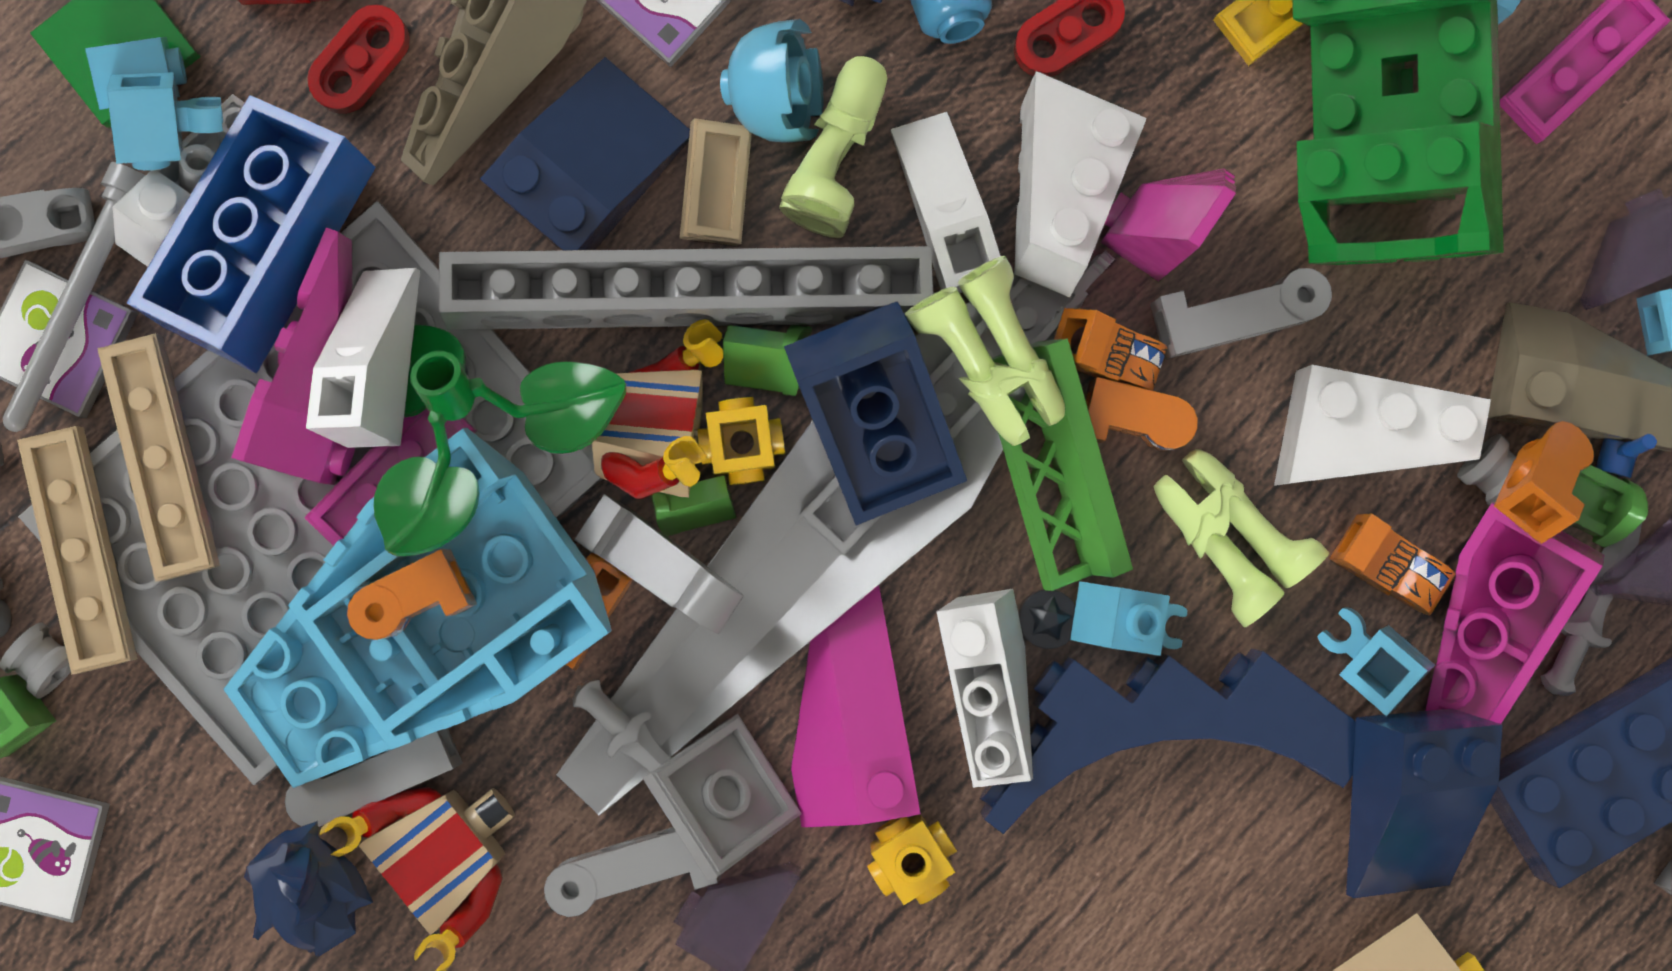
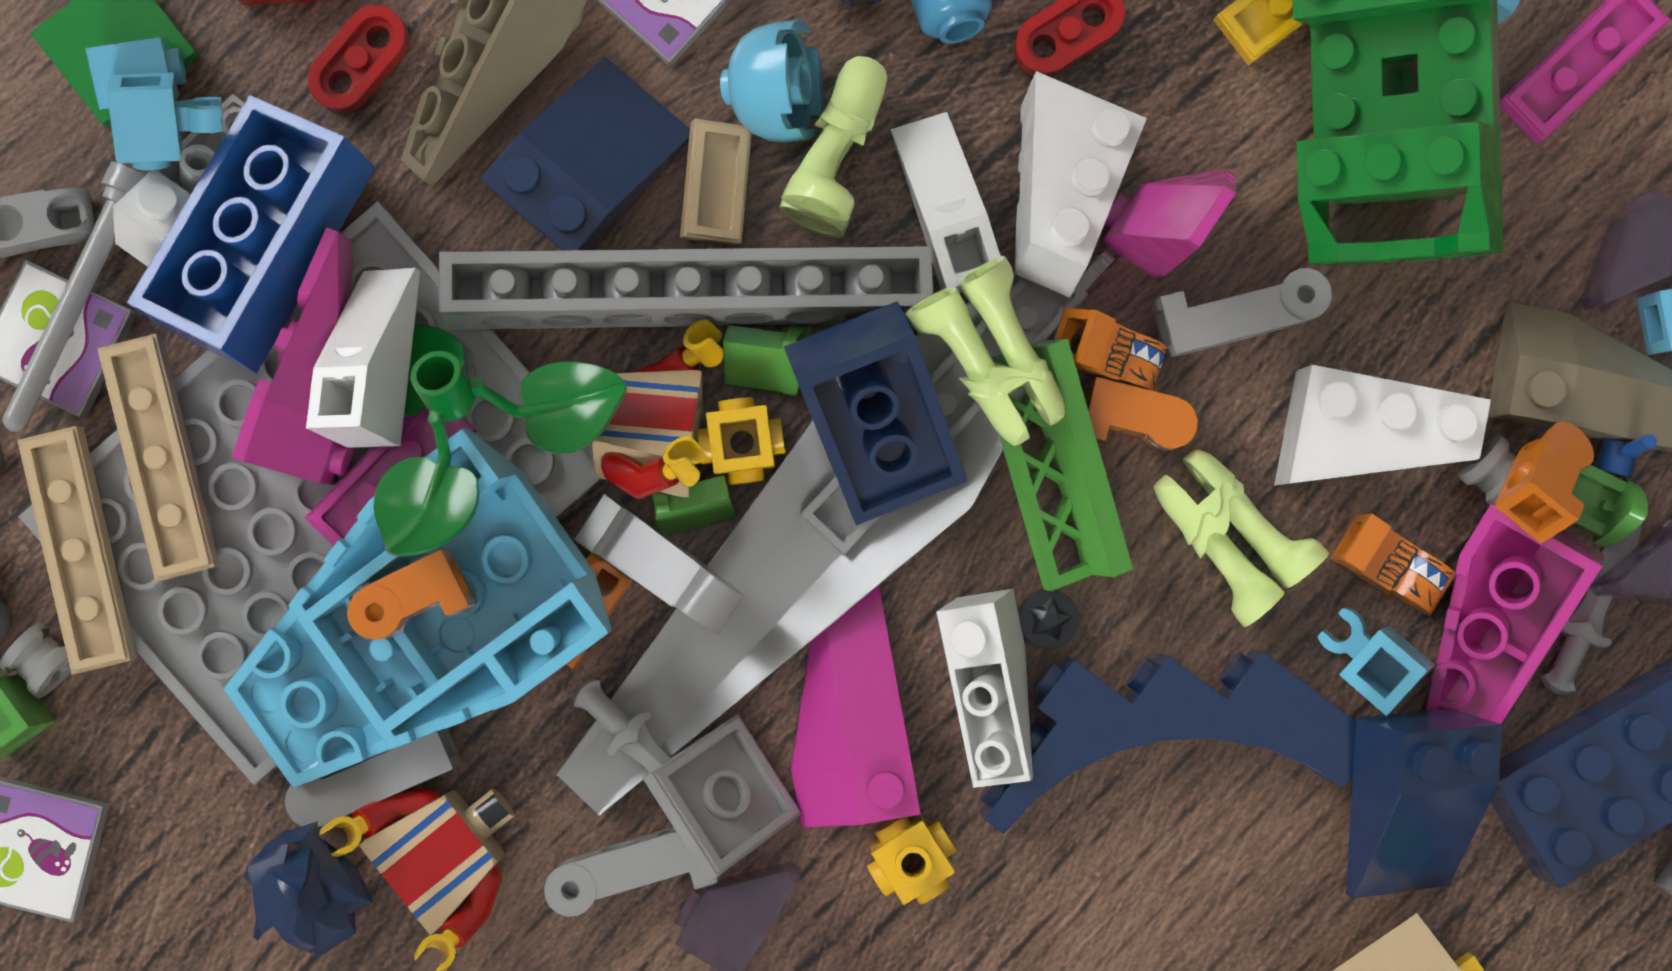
medium azure brick [1070,581,1187,656] -> none

